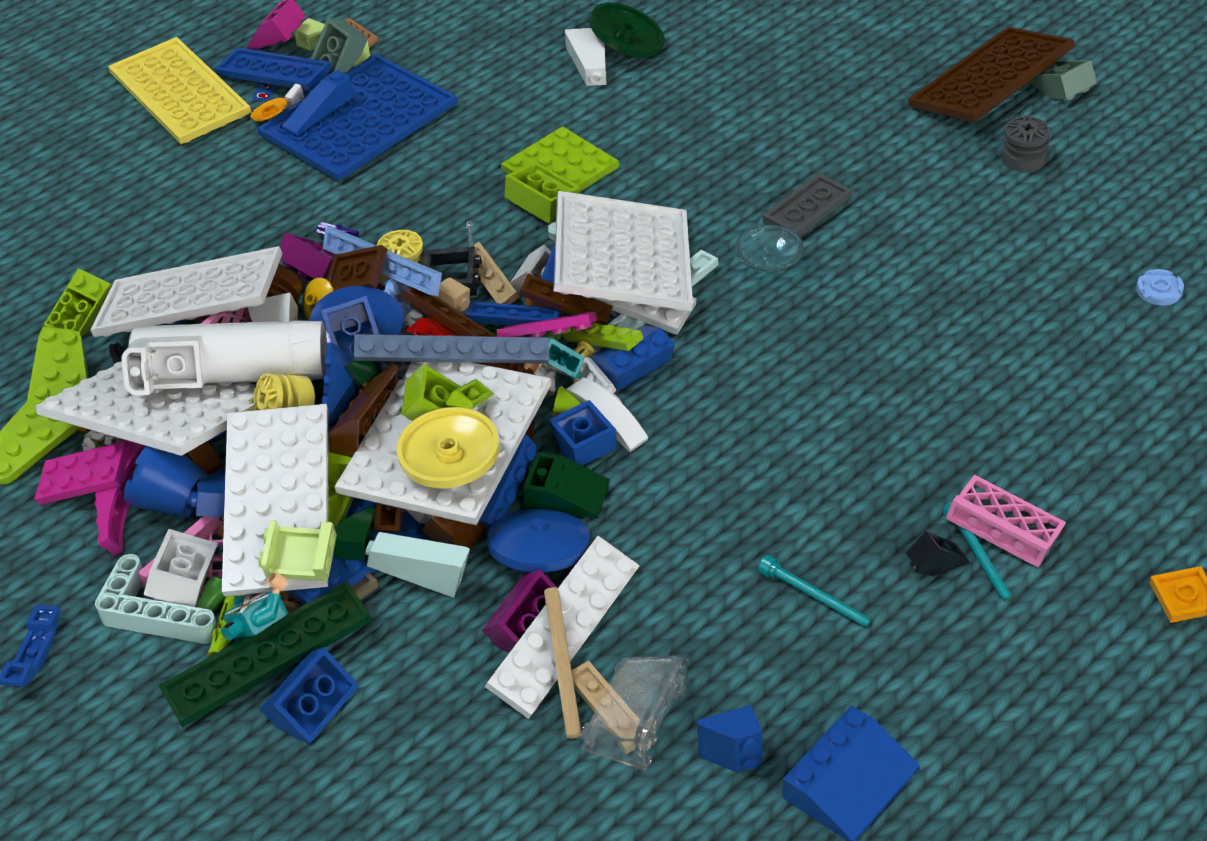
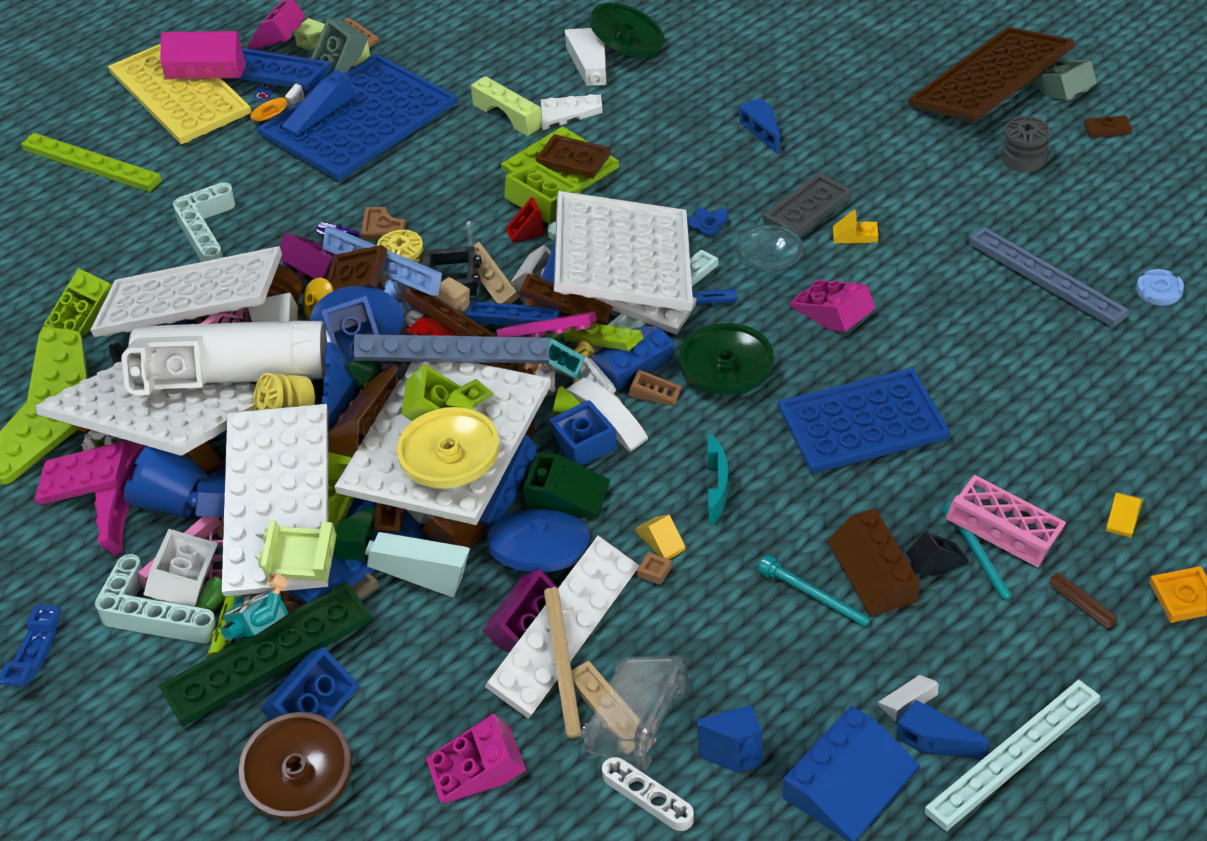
none -> lime plate [21,133,162,192]
none -> dark pink slope [160,31,246,79]
none -> light aqua beam [173,183,236,262]
none -> reddish brown dish [238,712,352,821]
none -> medium nougat tile [361,207,406,241]
none -> dark pink slope [426,714,526,804]
none -> yellowish green arch [471,76,542,136]
none -> red slope [505,197,544,243]
none -> reddish brown plate [535,134,611,179]
none -> white wing [541,94,602,130]
none -> white beam [602,757,694,831]
none -> medium nougat slope [628,369,682,406]
none -> yellow slope [635,515,686,559]
none -> medium nougat plate [637,552,672,585]
none -> dark green dish [679,323,773,395]
none -> blue plate [687,207,728,236]
none -> blue pin [692,288,737,306]
none -> teal slope [708,434,728,524]
none -> blue slope [740,97,780,153]
none -> blue plate [778,368,951,474]
none -> dark pink slope [790,279,875,332]
none -> reddish brown slope [827,508,920,617]
none -> yellow slope [833,209,878,244]
none -> white slope [878,675,939,722]
none -> blue slope [896,700,989,759]
none -> light aqua plate [925,680,1100,832]
none -> sand blue plate [969,227,1129,328]
none -> reddish brown axle [1050,573,1117,629]
none -> reddish brown plate [1084,115,1132,138]
none -> yellow slope [1106,492,1144,538]

